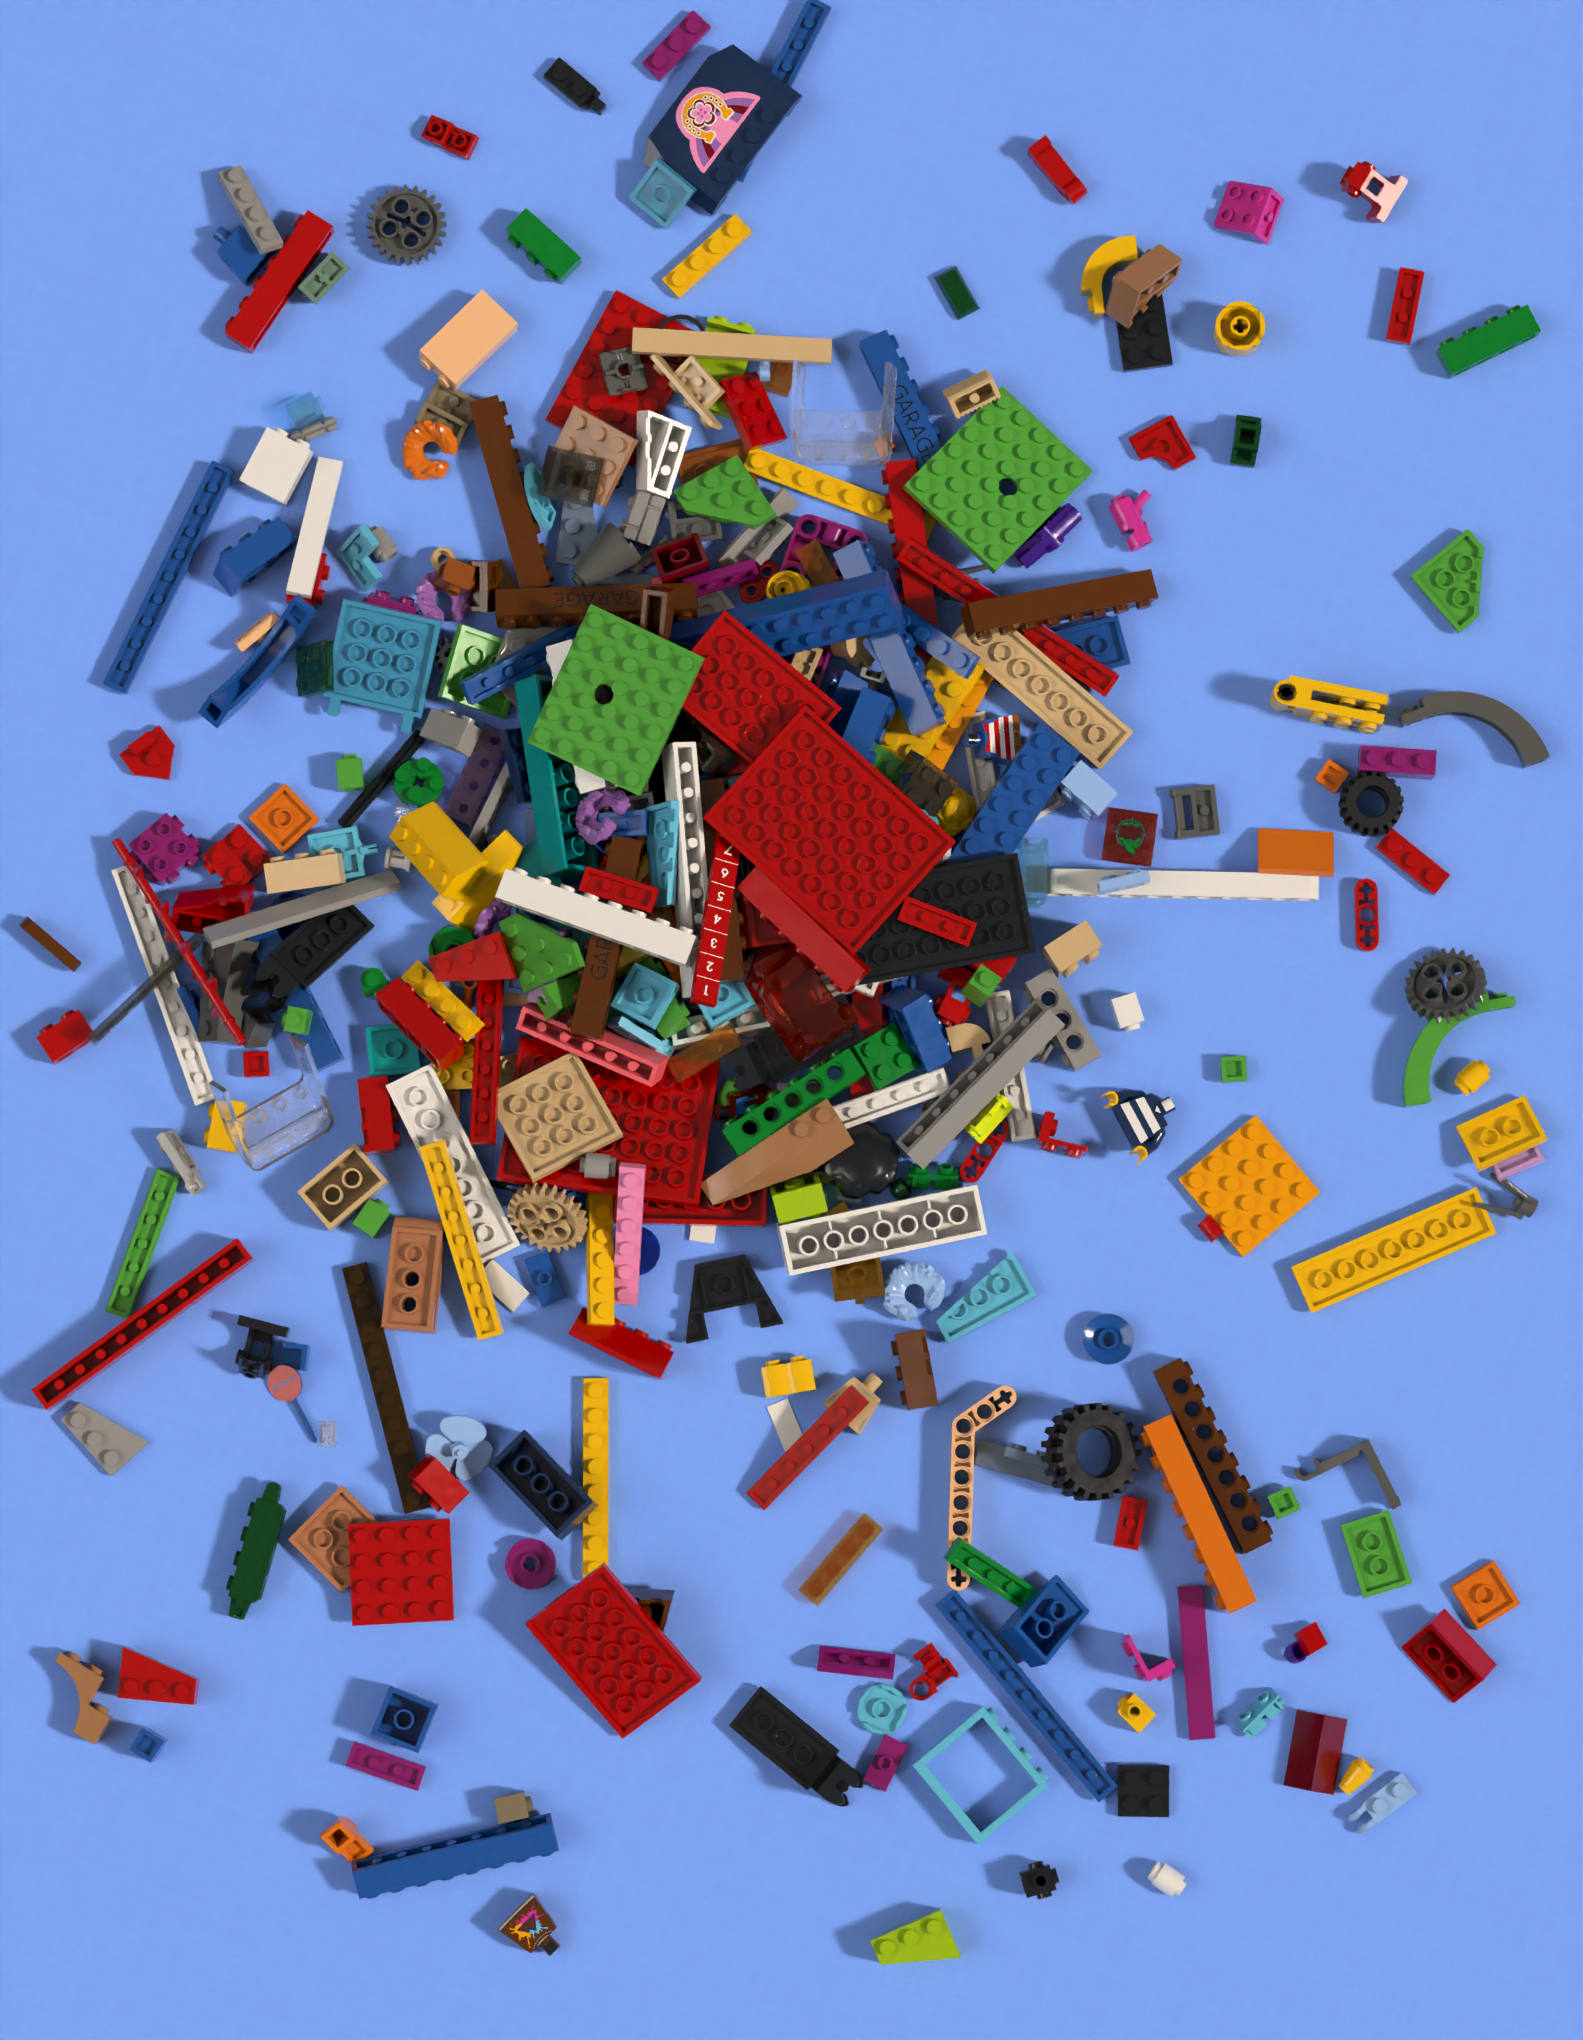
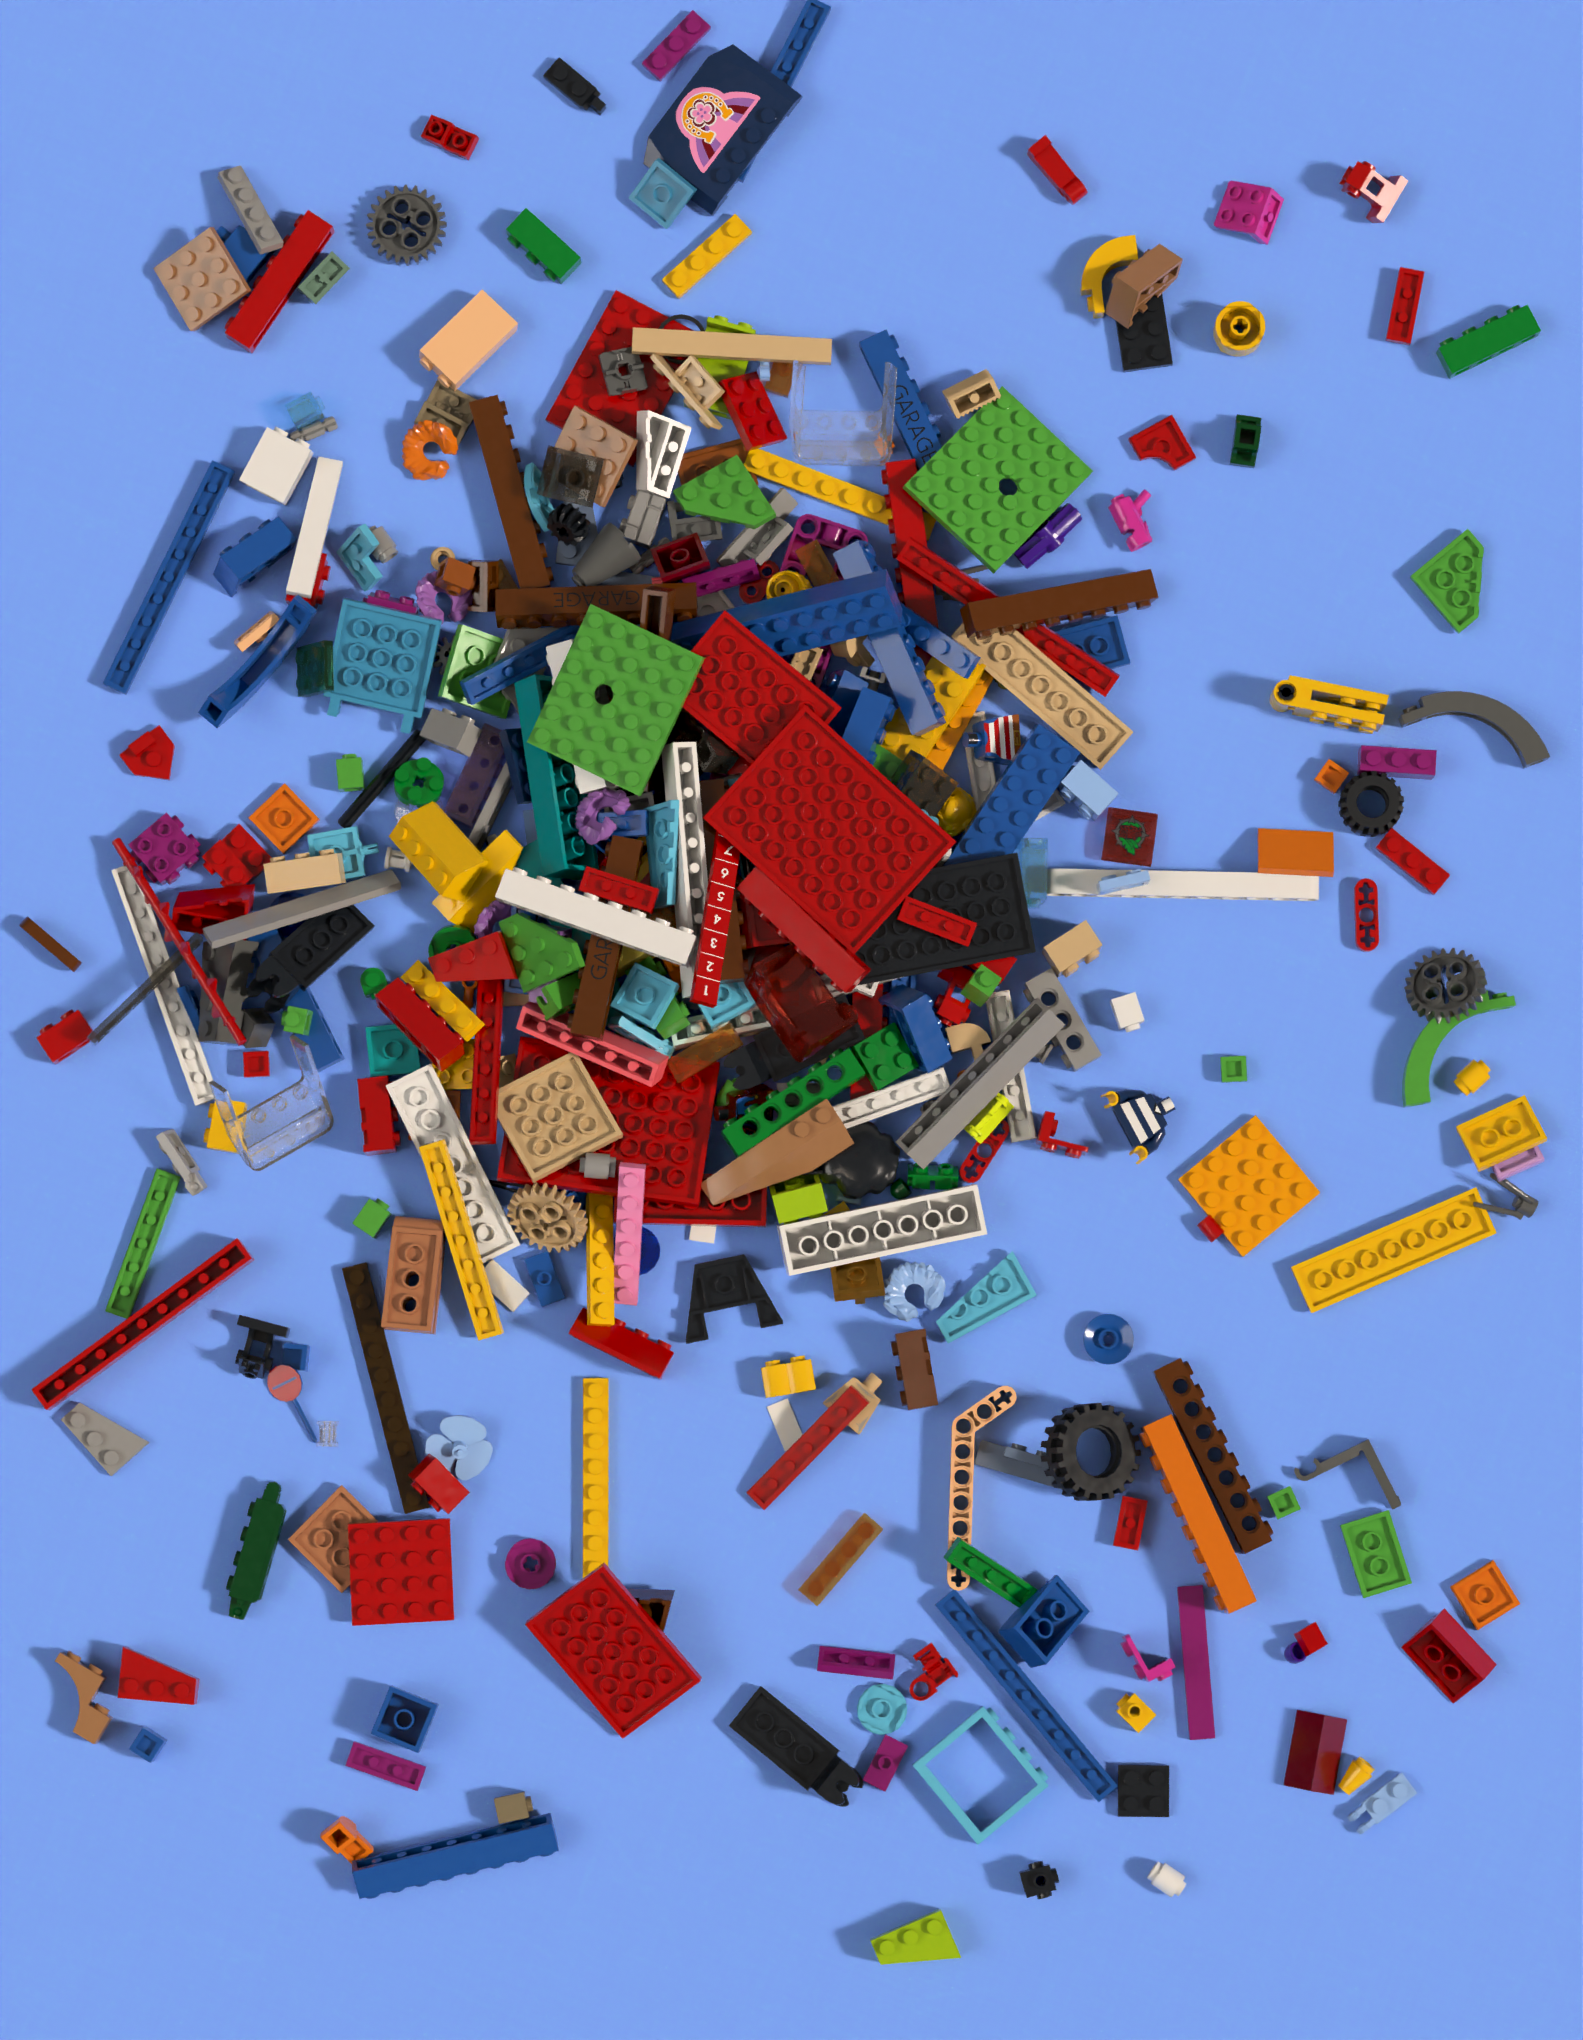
tan brick [297,1143,389,1232] -> none
dark blue brick [488,1429,598,1541] -> none
reddish brown torso [498,1893,560,1957] -> none
dark green tile [934,266,980,320] -> none
dark grey plate [1169,784,1220,840] -> none
medium azure hinge [1234,1687,1285,1739] -> none
none -> medium nougat plate [153,227,251,331]
none -> black gear [547,503,591,546]

